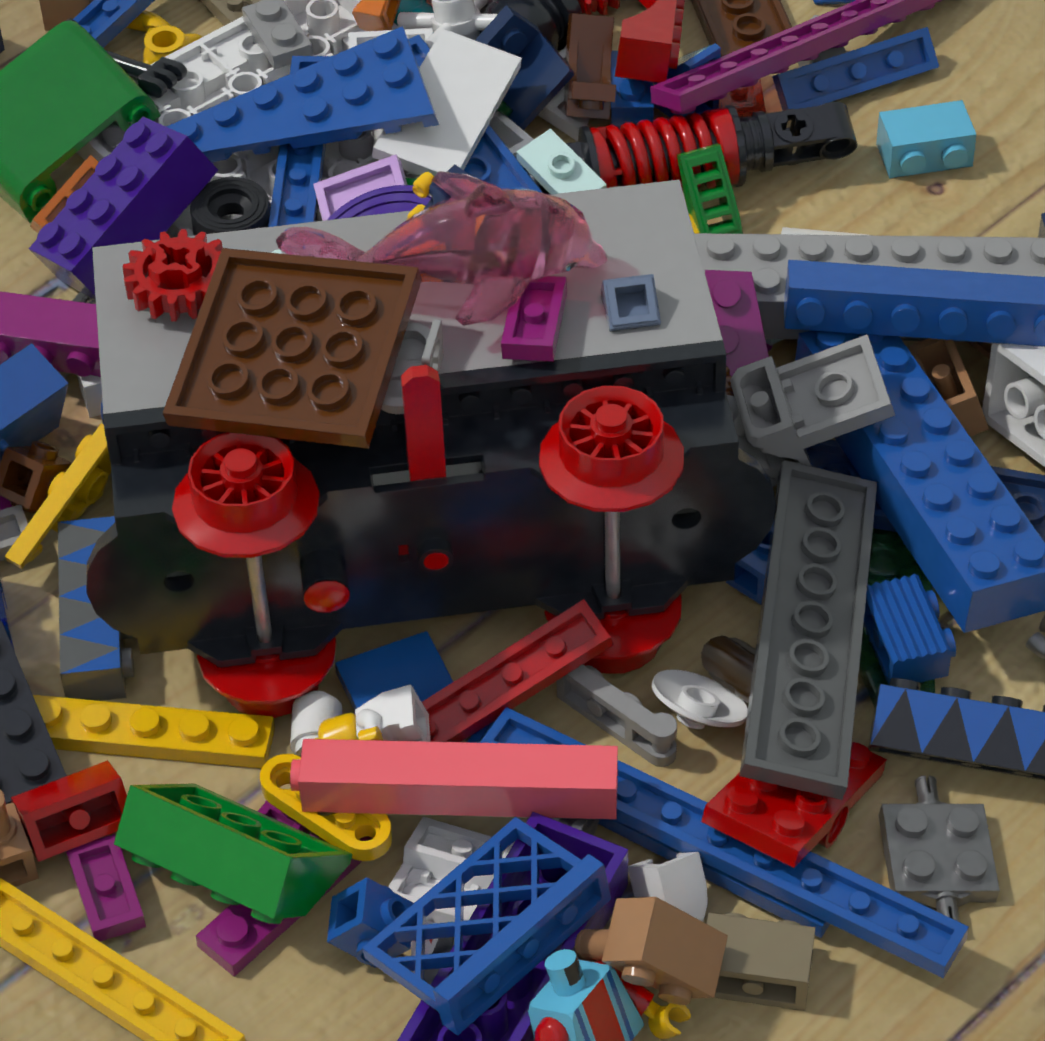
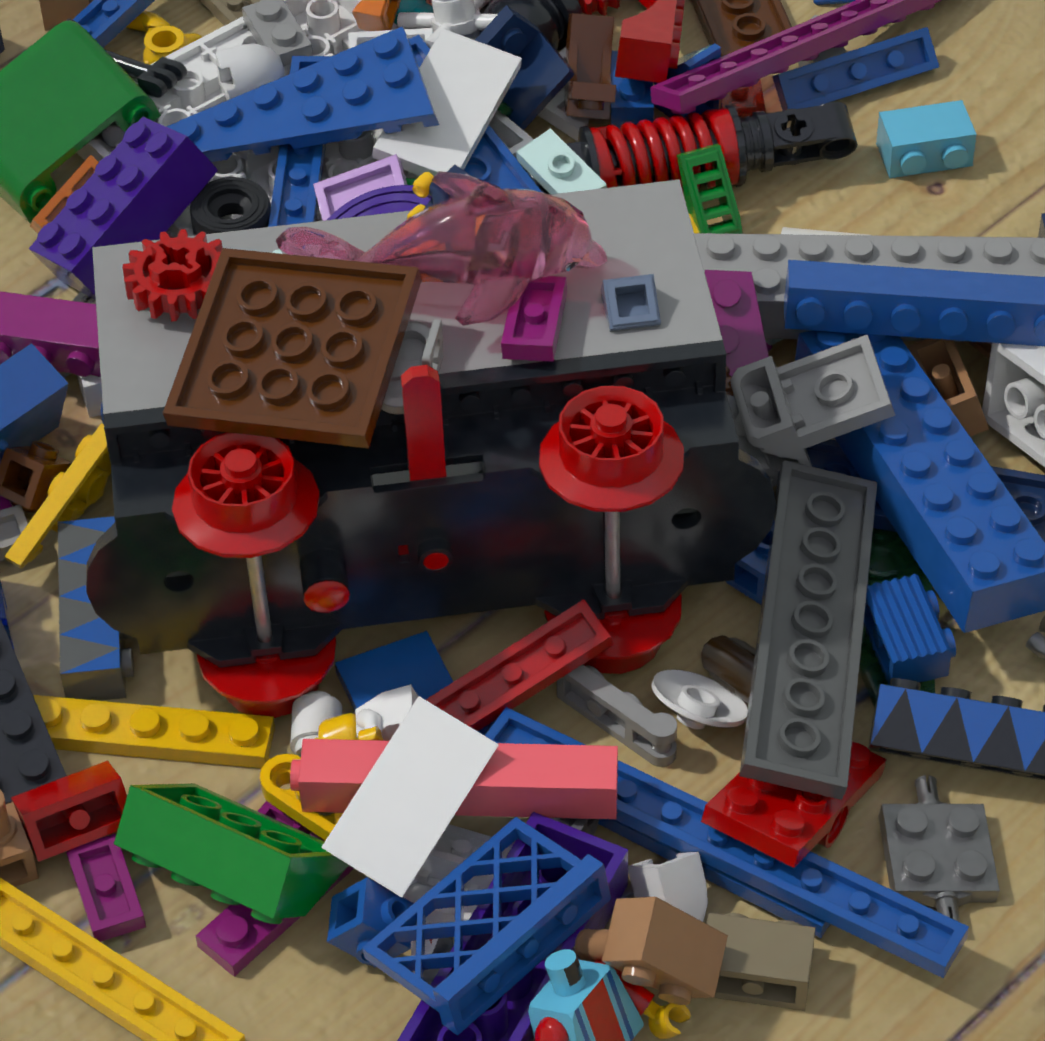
none -> white brick [215,43,285,100]
none -> white sticker [321,696,499,897]

